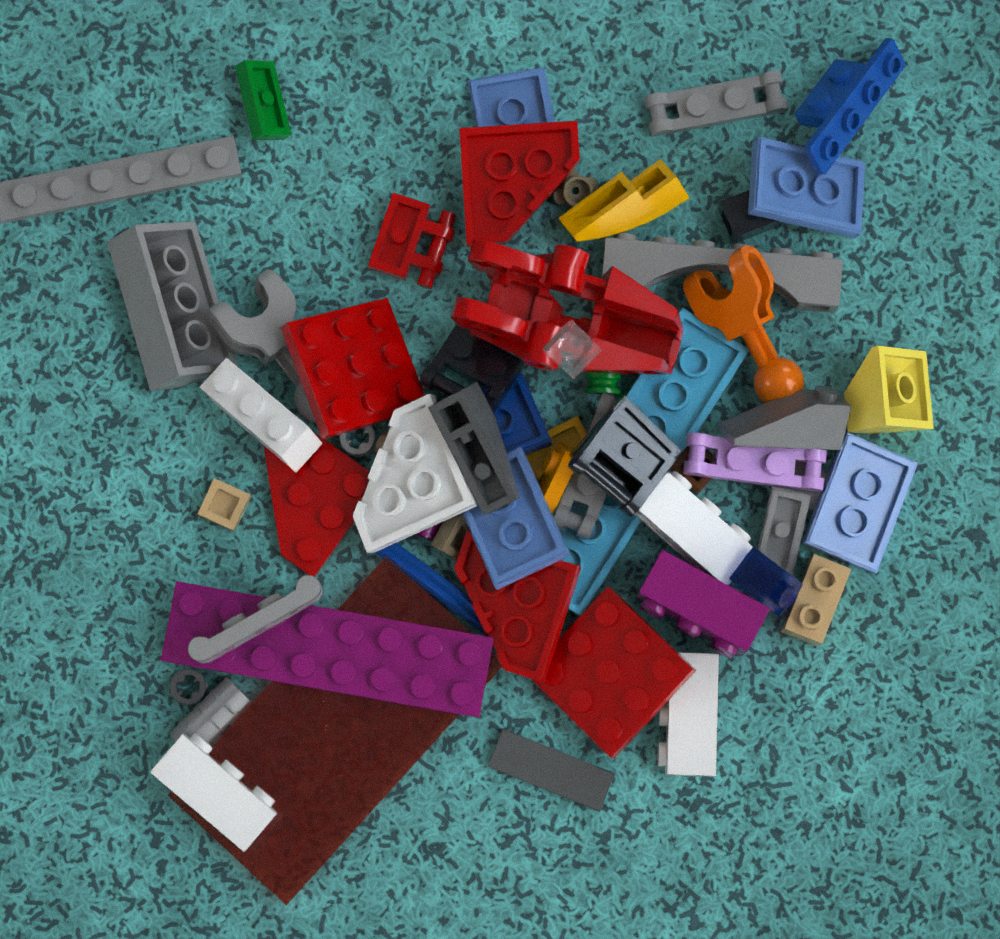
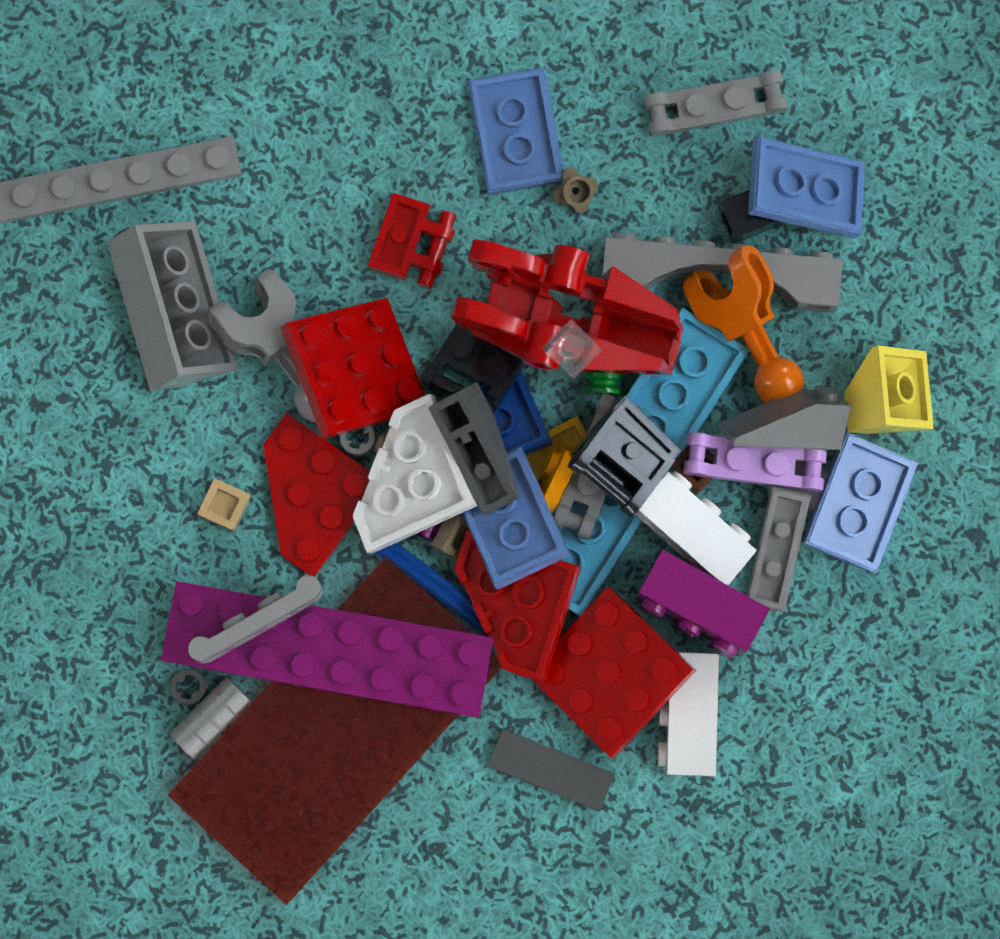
white brick [150,733,277,852] -> none
white brick [200,358,322,473] -> none
green plate [235,60,292,140] -> none
red plate [459,121,580,247] -> none
yellow slope [558,159,690,242] -> none
clear blue brick [729,547,803,617] -> none
tan brick [780,554,851,647] -> none
blue bracket [794,38,905,174] -> none

